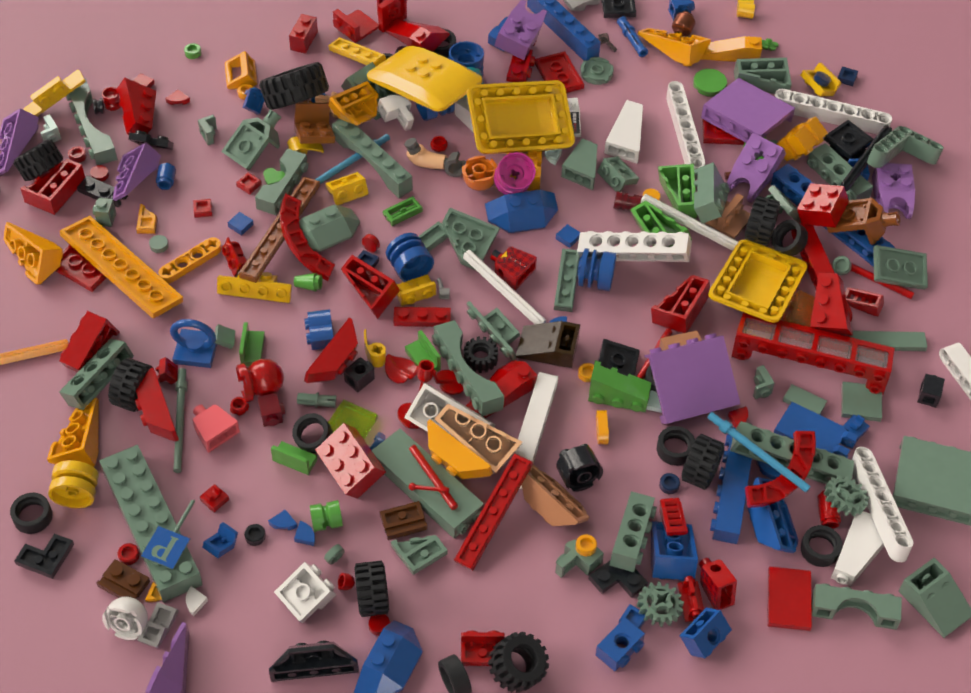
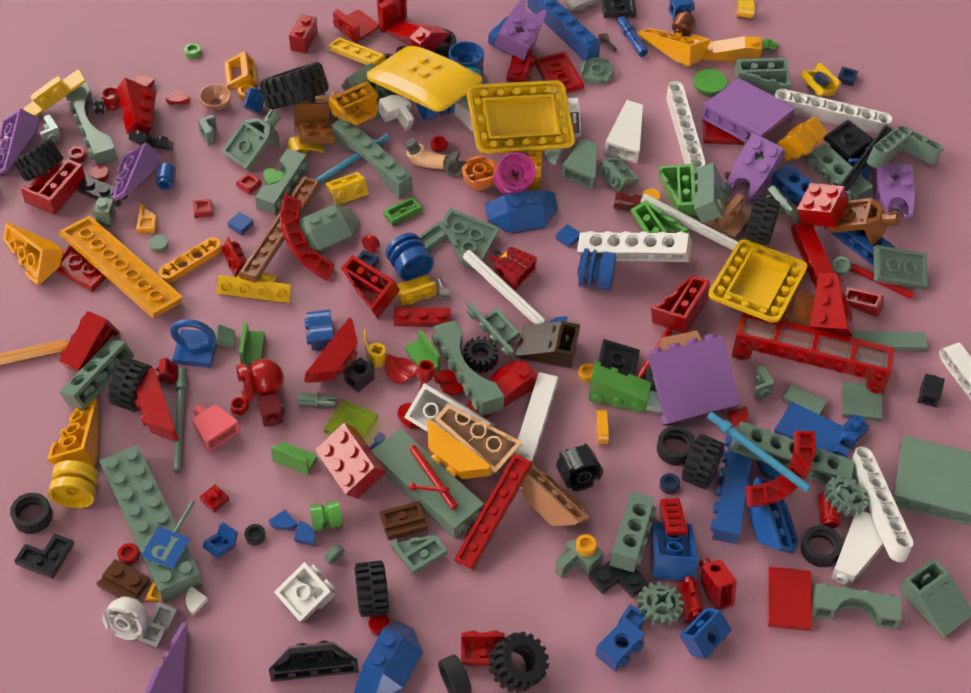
black tyre [292,413,332,453] -> none
bright green cone [294,273,323,291] -> none
red hinge [338,573,355,590] -> none
sand green tile [554,249,580,312] -> none
black tyre [771,219,808,256] -> none
none -> nougat piece [199,84,231,111]

